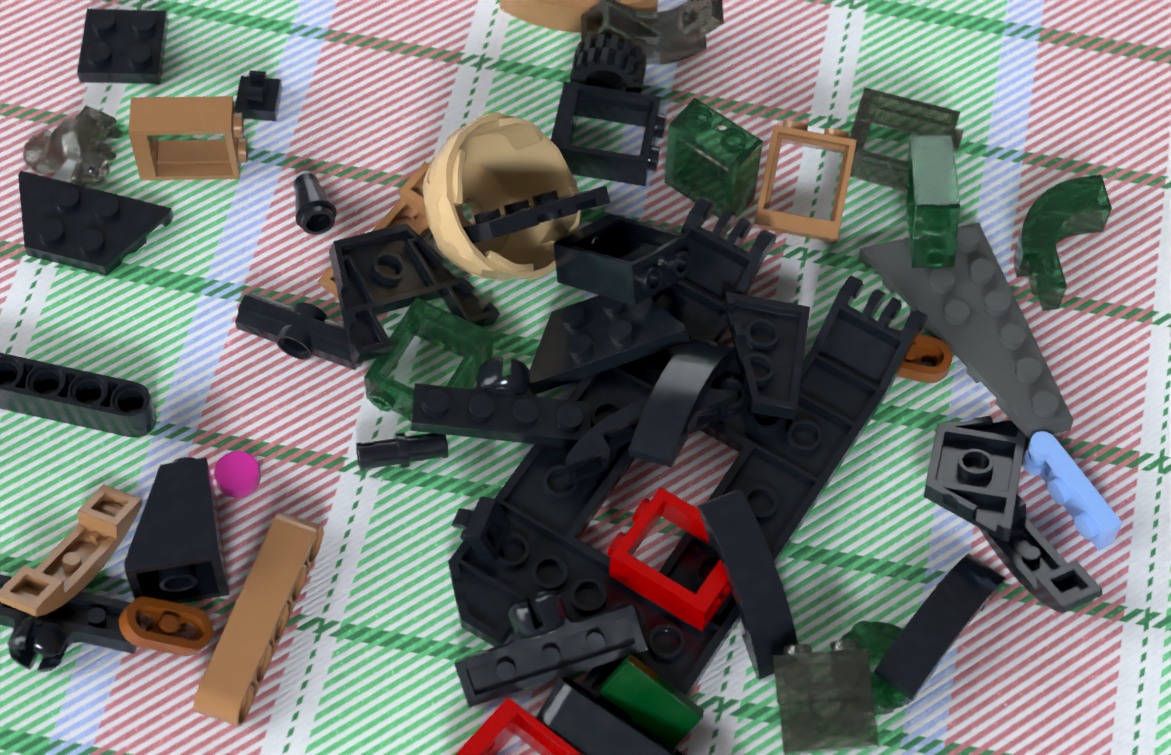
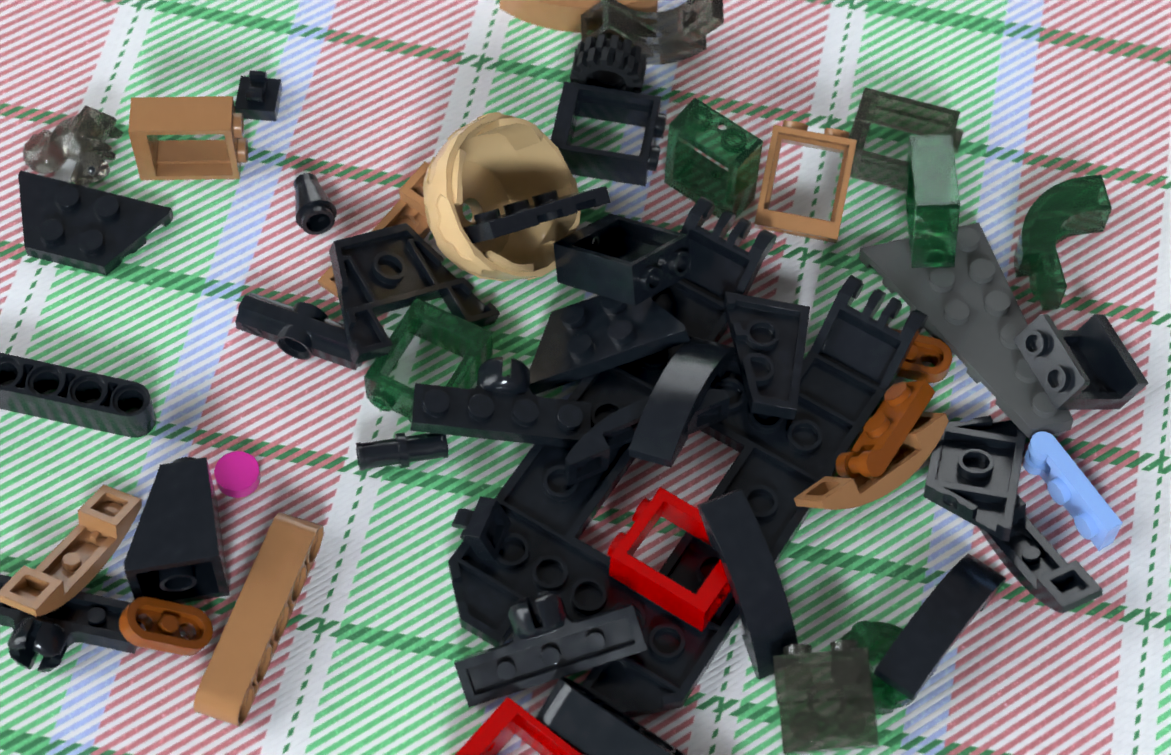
black plate [77,9,169,84] -> none
dark green tile [599,654,704,747] -> none
none -> medium nougat slope [793,412,949,510]
none -> dark orange plate [835,380,935,478]
none -> black panel [1013,314,1149,410]

